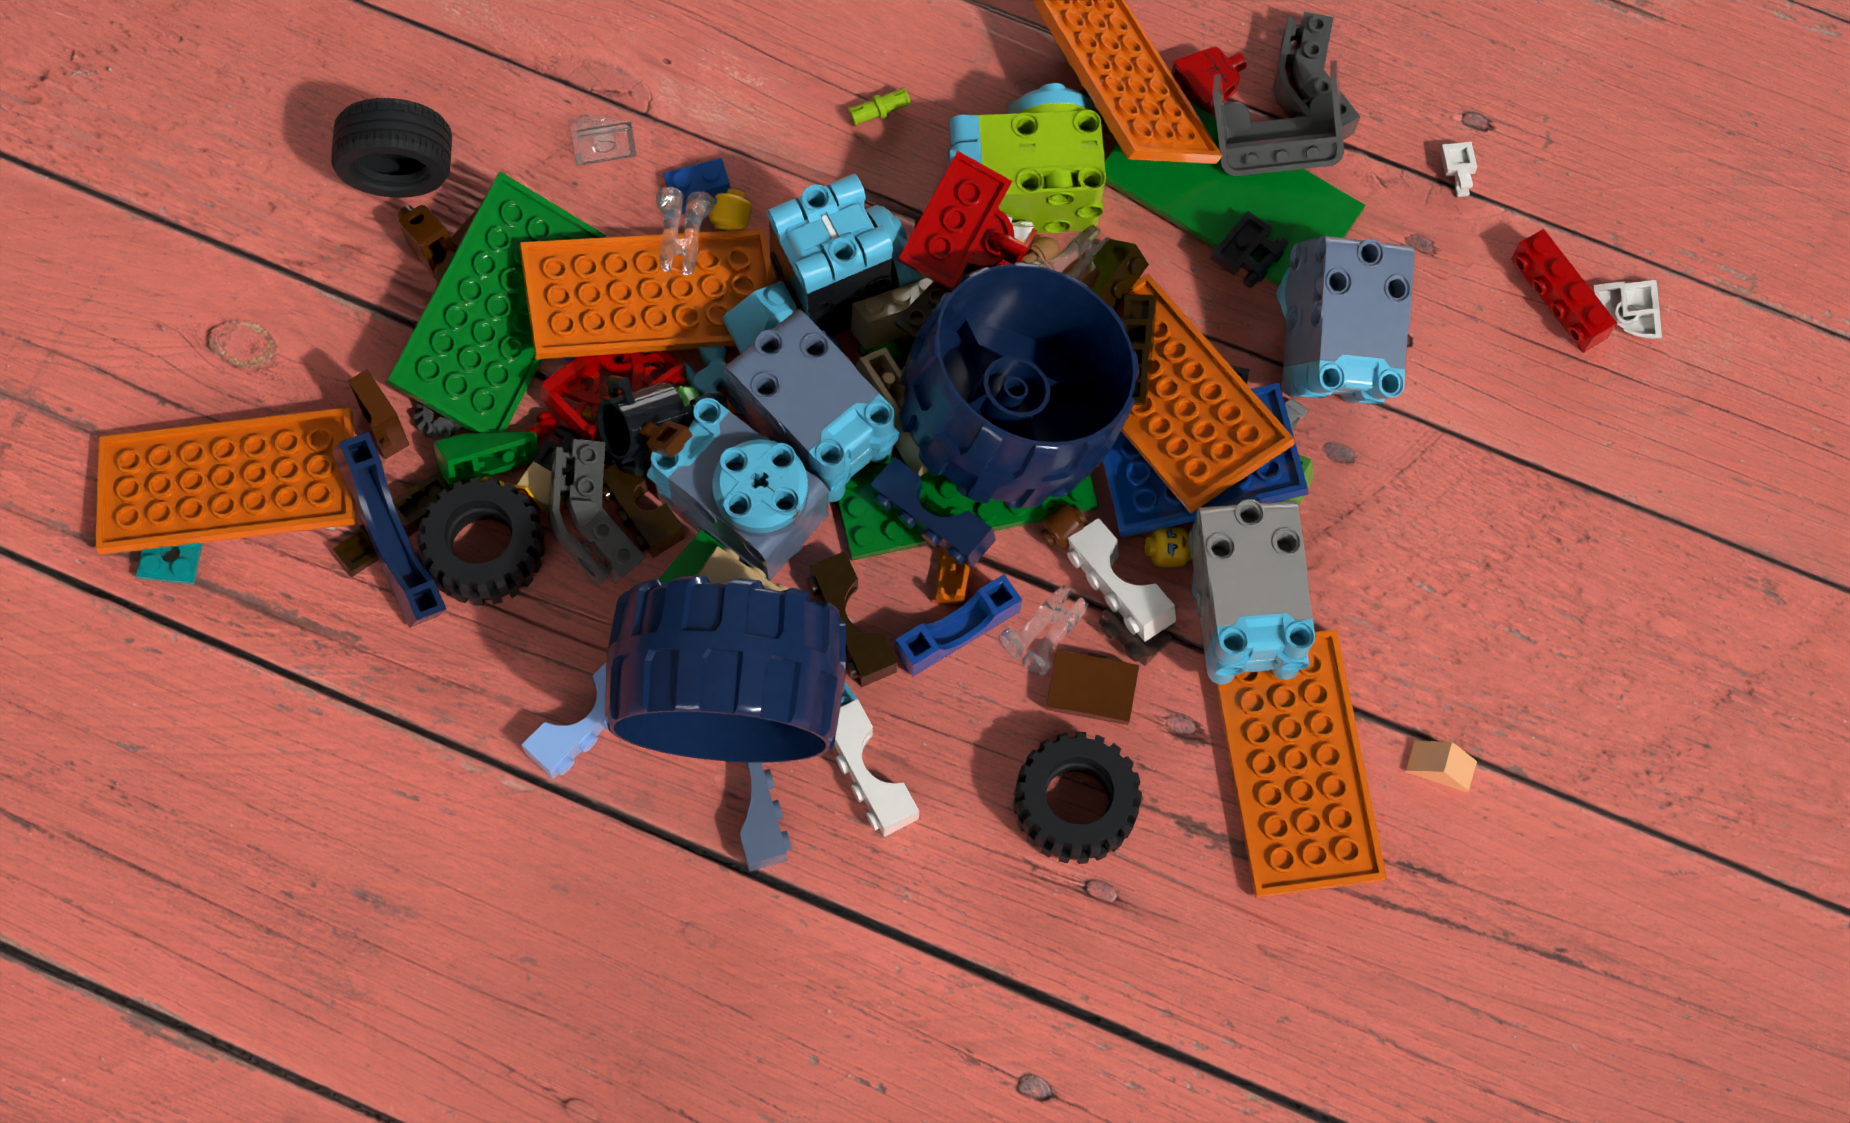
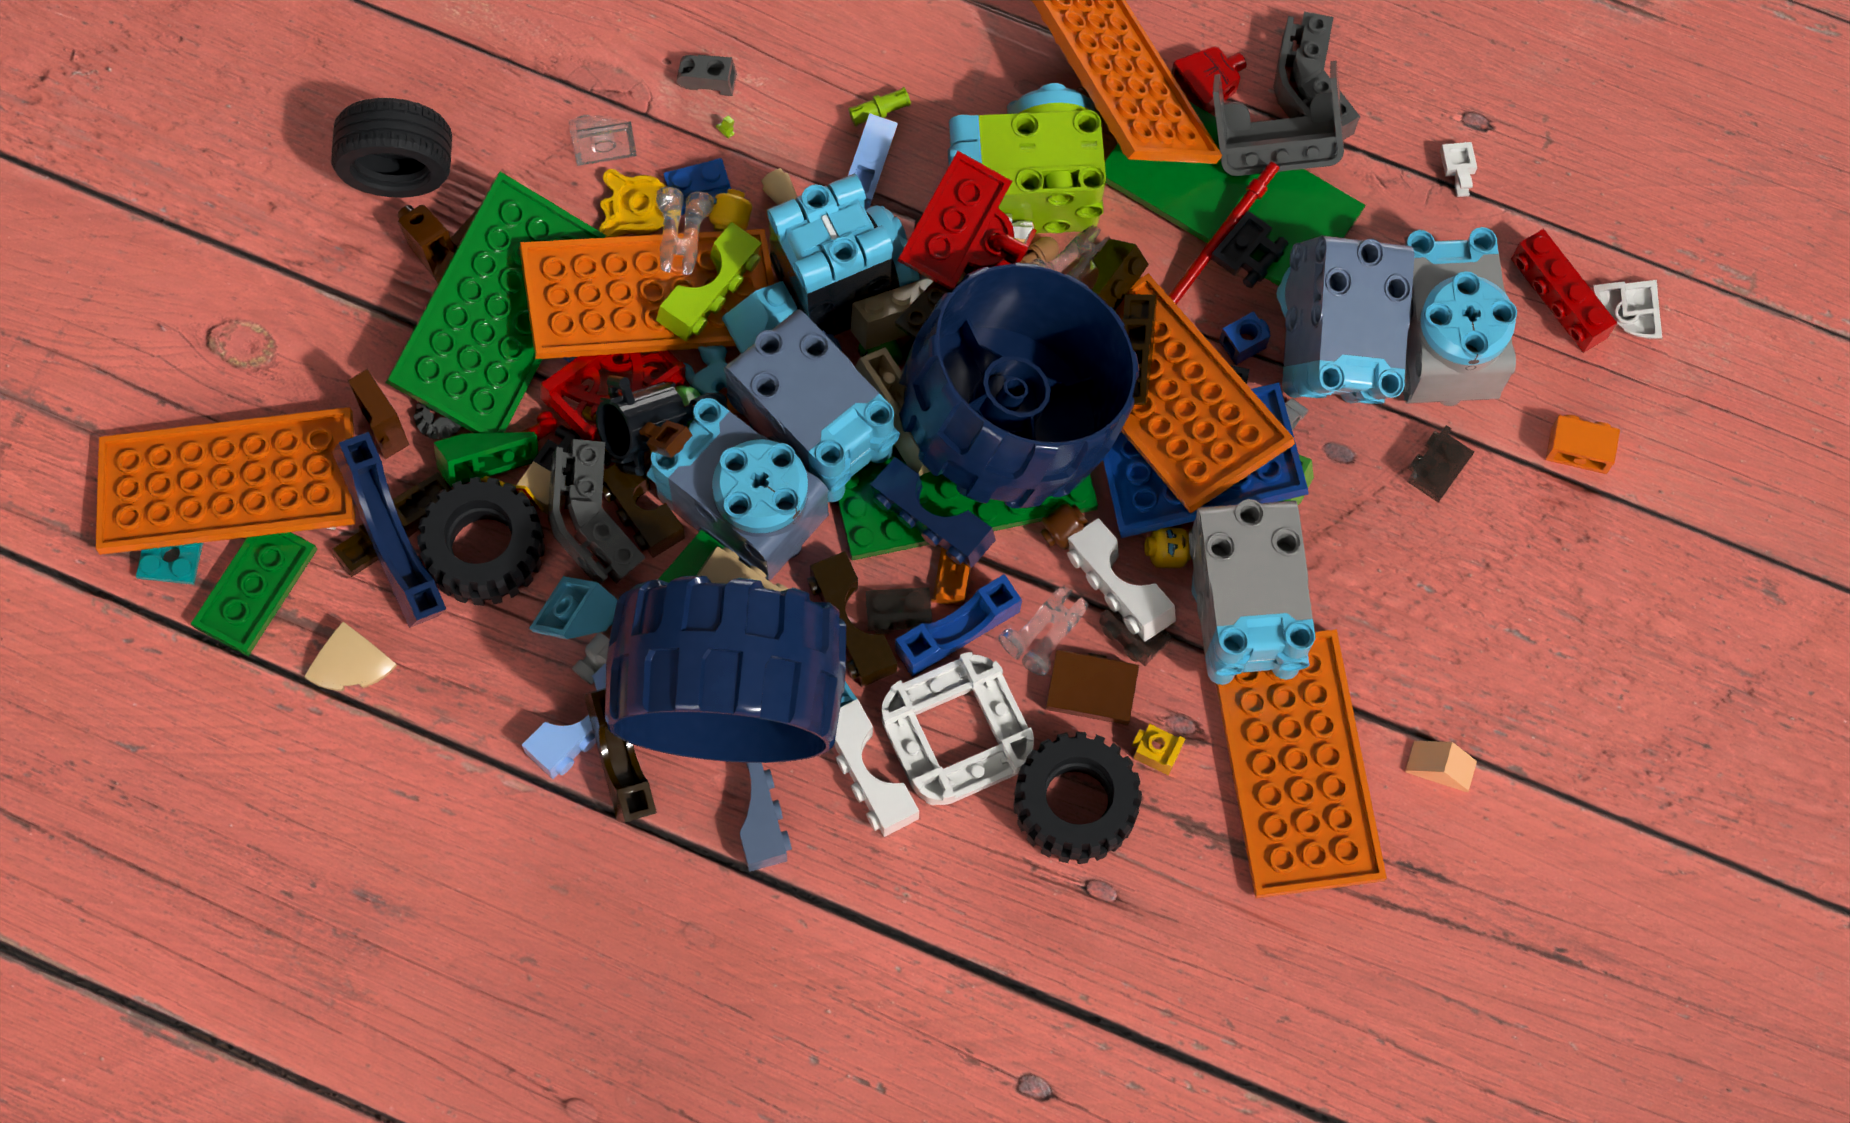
none -> green plate [191,532,318,657]
none -> tan brick [305,622,397,691]
none -> medium azure slope [529,576,618,639]
none -> light grey piece [572,632,610,685]
none -> dark brown arch [583,688,657,822]
none -> yellow tile [598,169,683,238]
none -> lime arch [656,222,762,342]
none -> dark grey leg [677,55,737,96]
none -> lime piece [716,115,735,138]
none -> tan cone [761,168,797,205]
none -> light blue slope [848,113,898,209]
none -> clear smoke bracket [866,587,932,634]
none -> white plate [882,652,1034,805]
none -> yellow brick [1132,723,1185,776]
none -> red bar [1168,161,1280,305]
none -> blue brick [1219,311,1271,365]
none -> piece [1403,227,1517,406]
none -> clear smoke bracket [1408,425,1474,503]
none -> orange brick [1545,415,1620,474]

